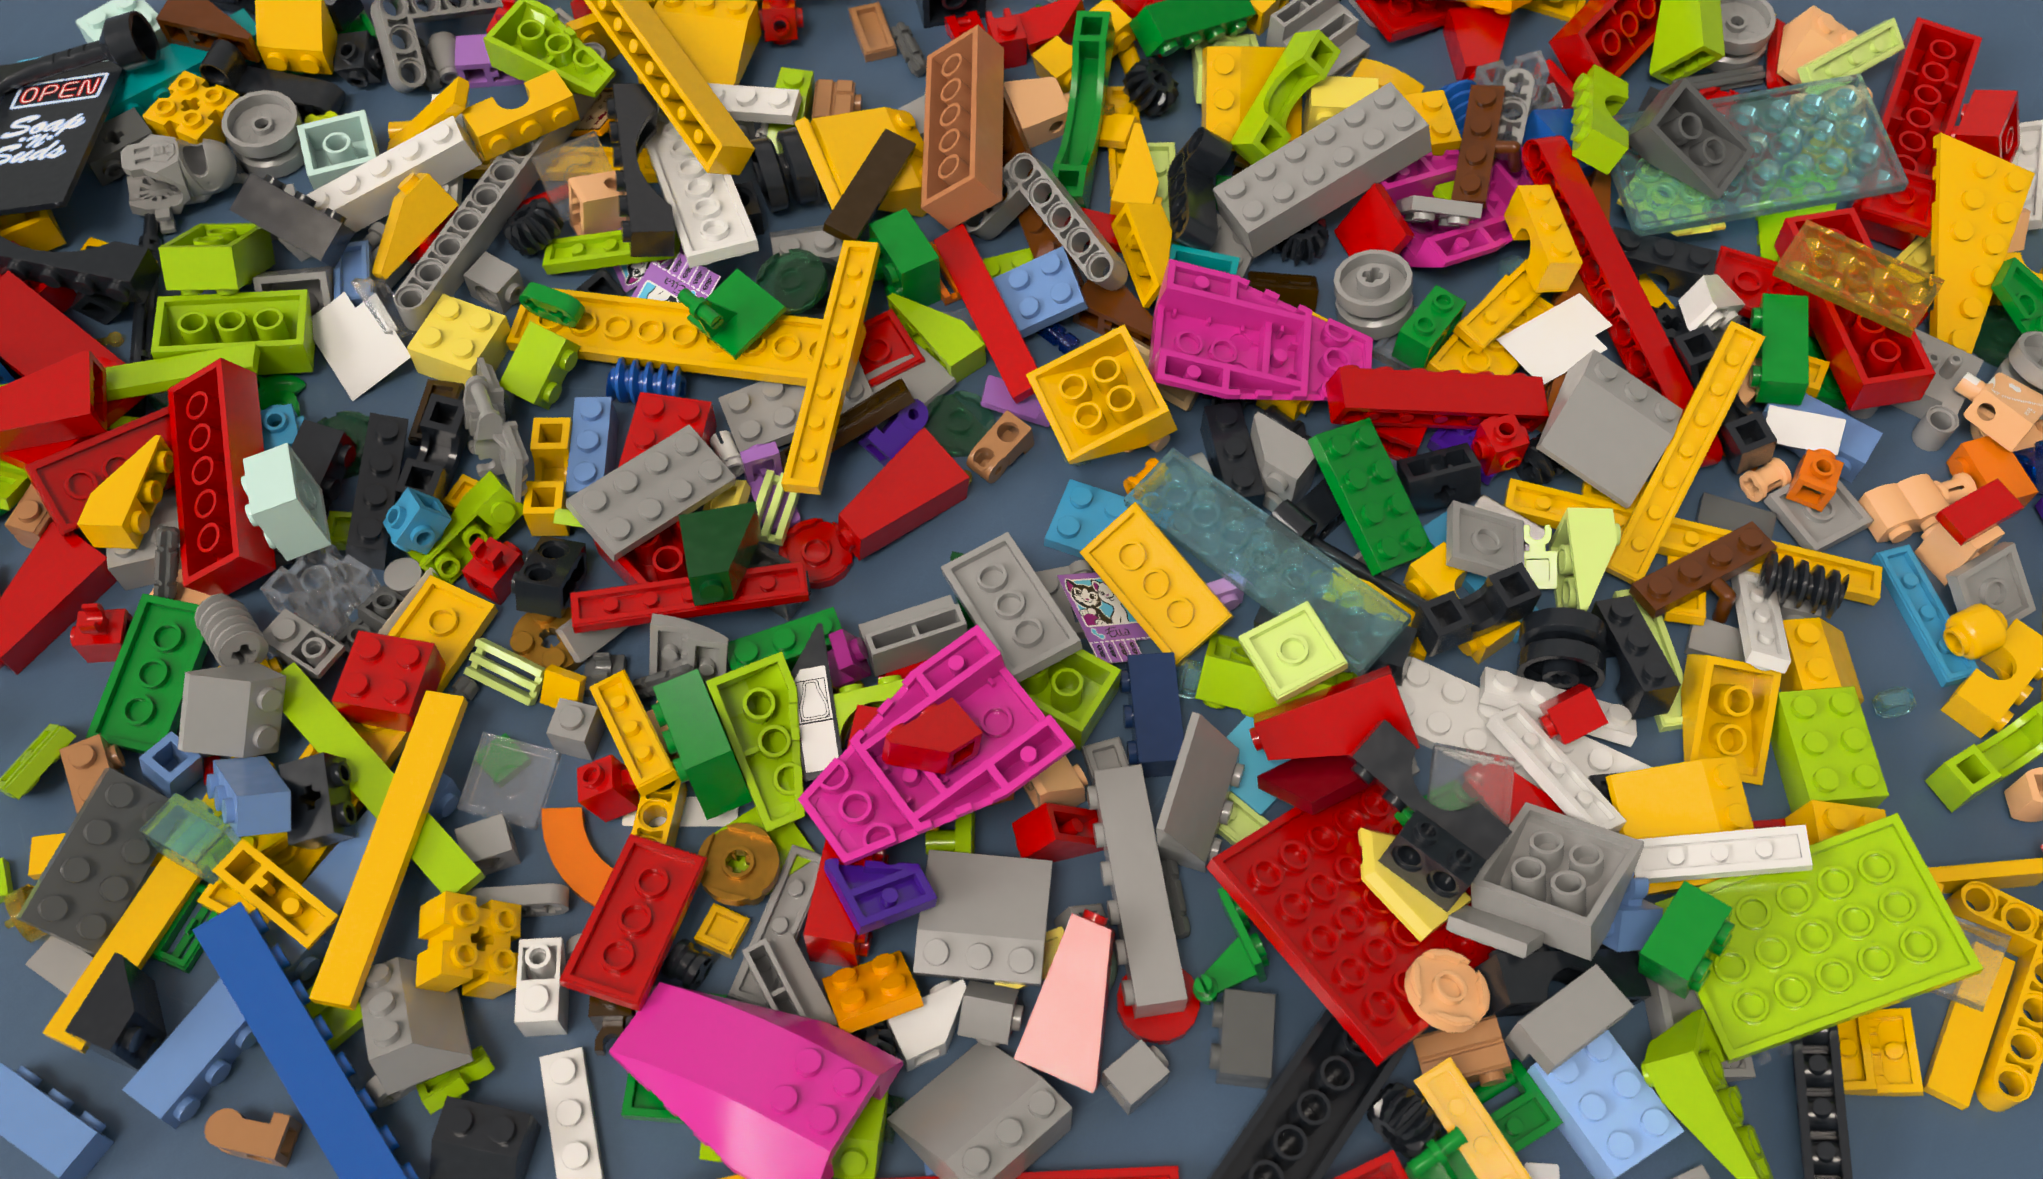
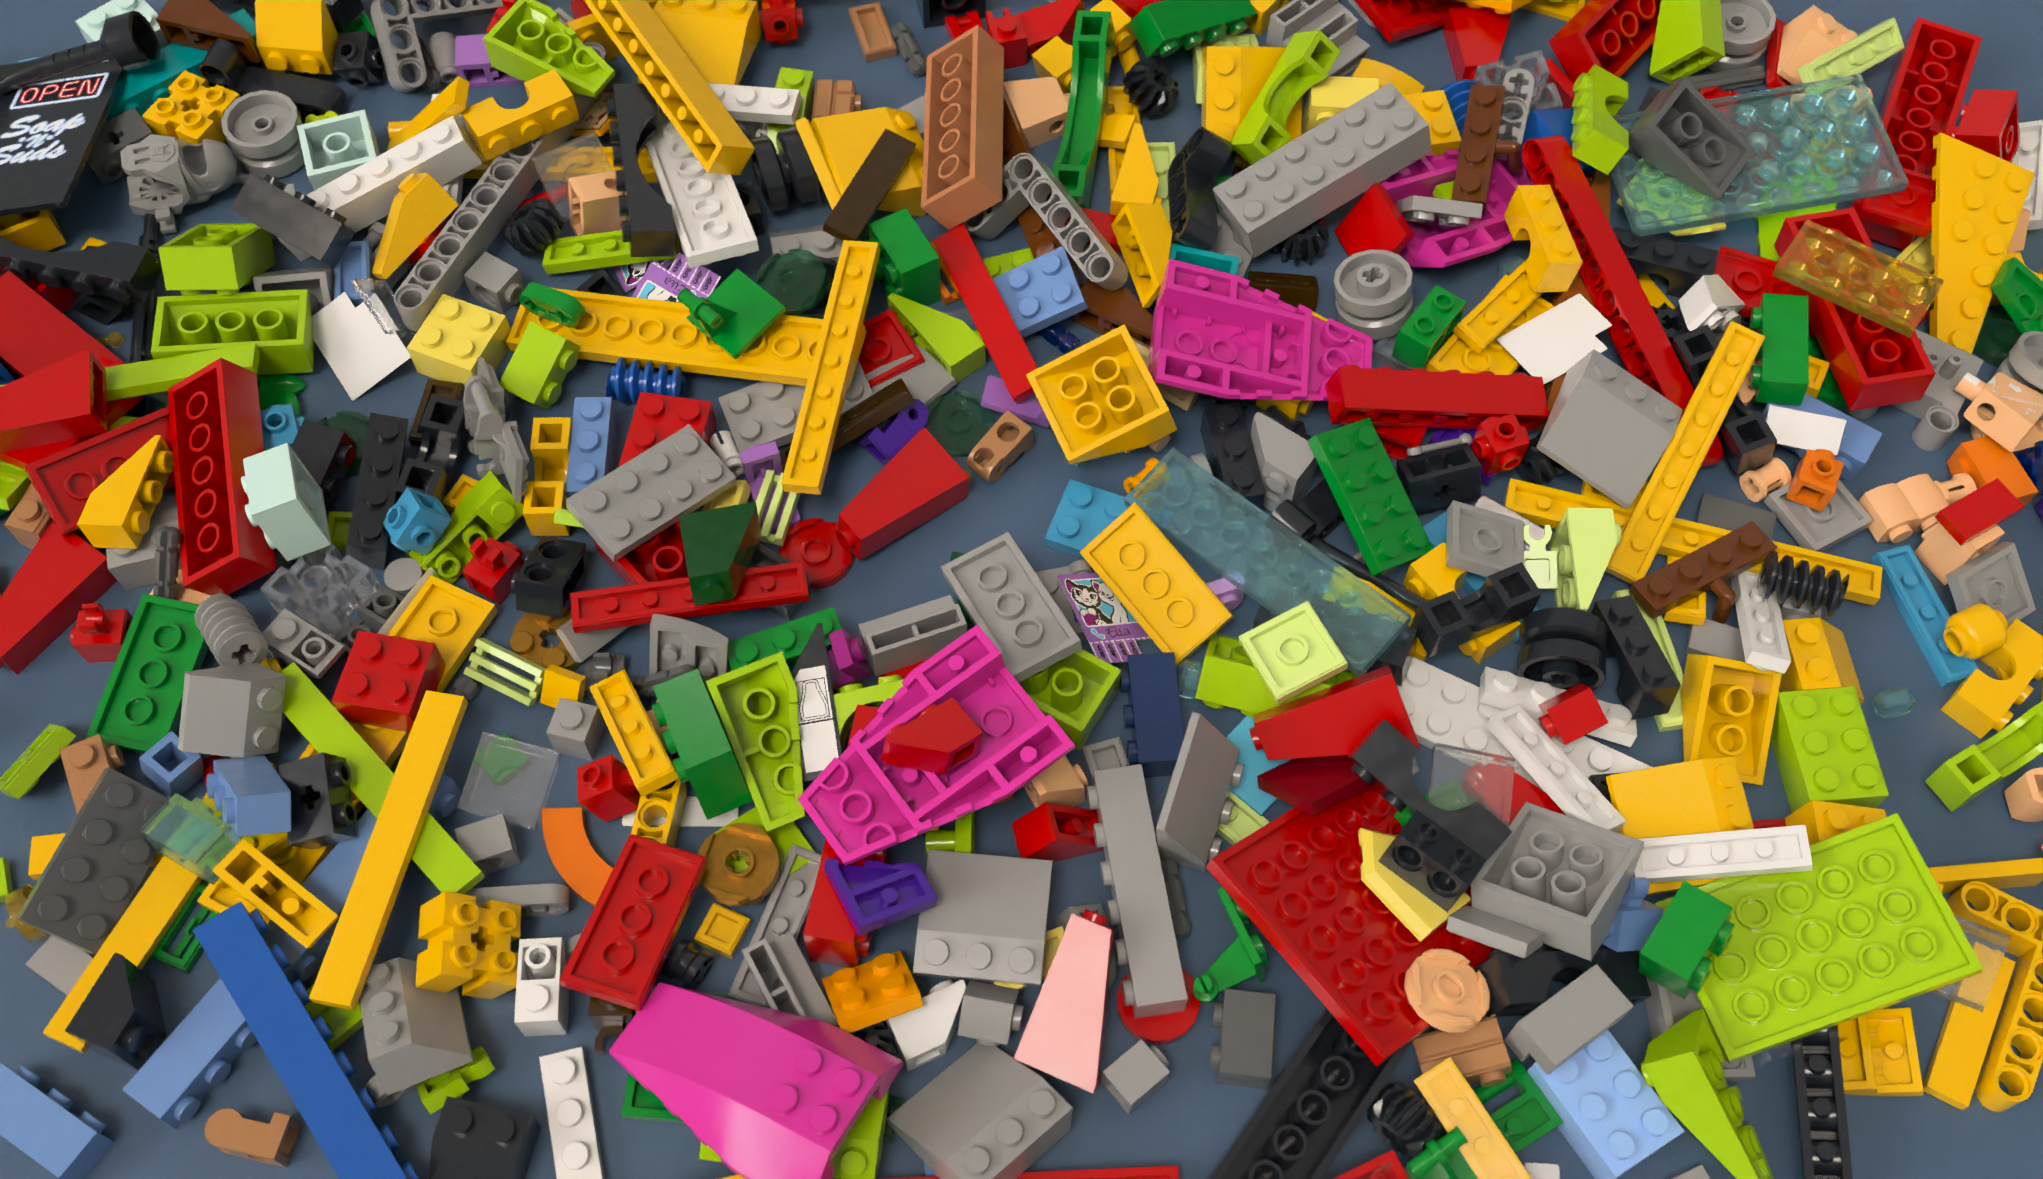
none -> light grey hinge [1407,433,1473,456]

